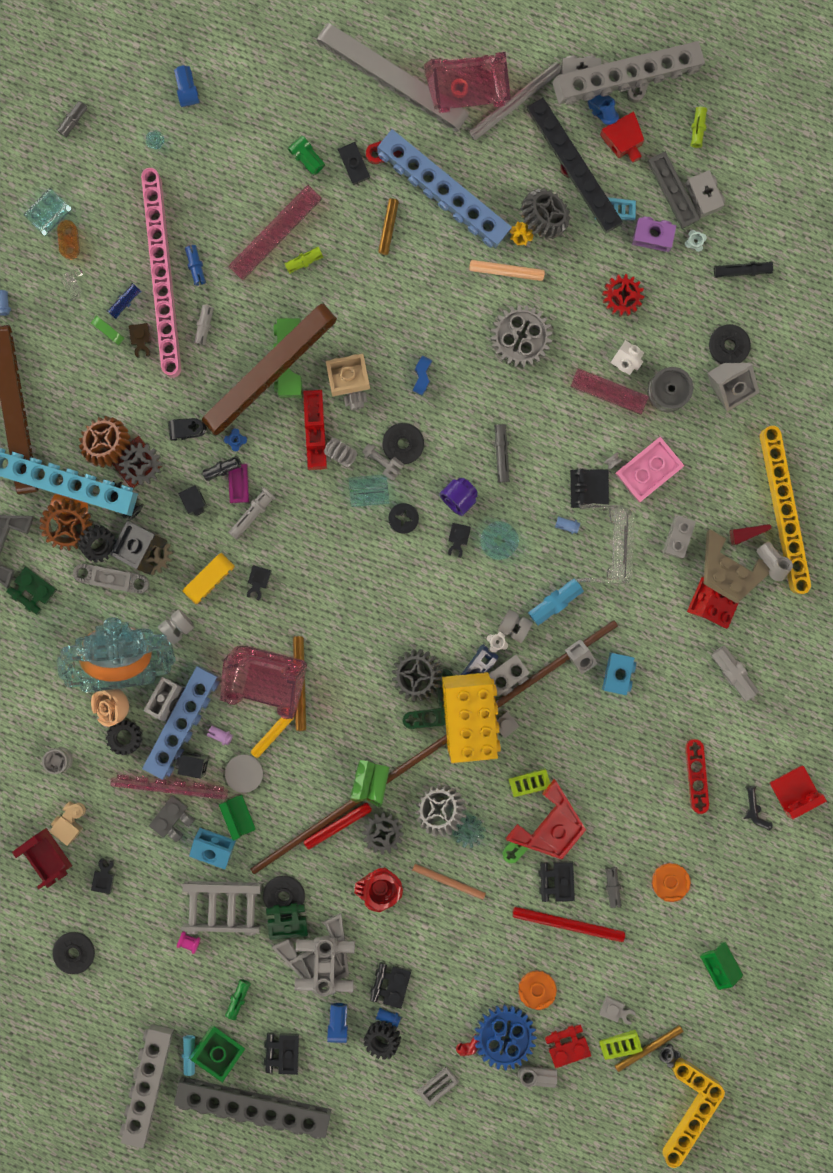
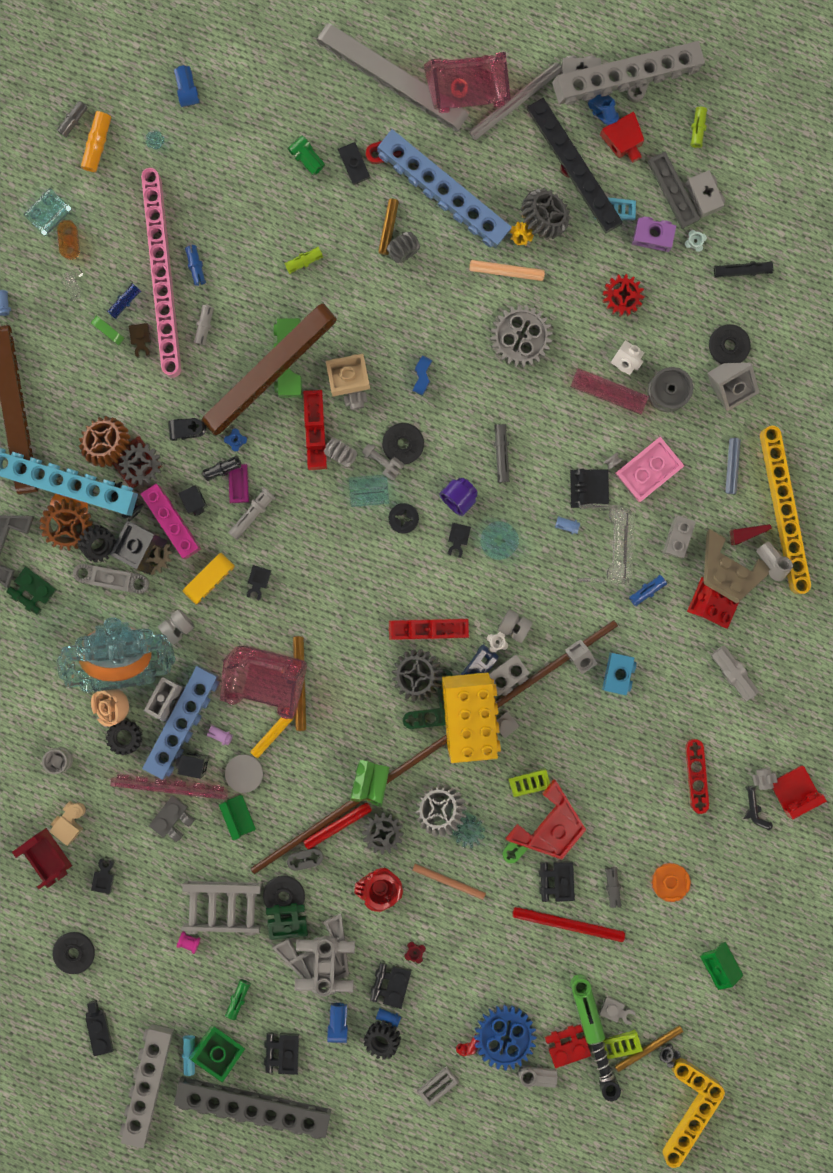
dark azure brick [189,828,236,869] -> none
clear pink plate [228,185,322,281] -> none
orange tile [518,970,557,1010] -> none
dark azure piece [528,578,584,626] -> none
none -> light orange axle [80,111,111,173]
none -> black hinge [85,1000,114,1056]
none -> dark pink brick [140,484,201,559]
none -> dark grey beam [287,848,323,871]
none -> dark grey gear [387,232,420,263]
none -> red slope [389,619,469,640]
none -> dark red plate [404,942,426,964]
none -> piece [570,974,621,1102]
none -> blue pin [629,575,667,607]
none -> sand blue axle [725,438,741,495]
none -> light grey gear [752,768,777,790]

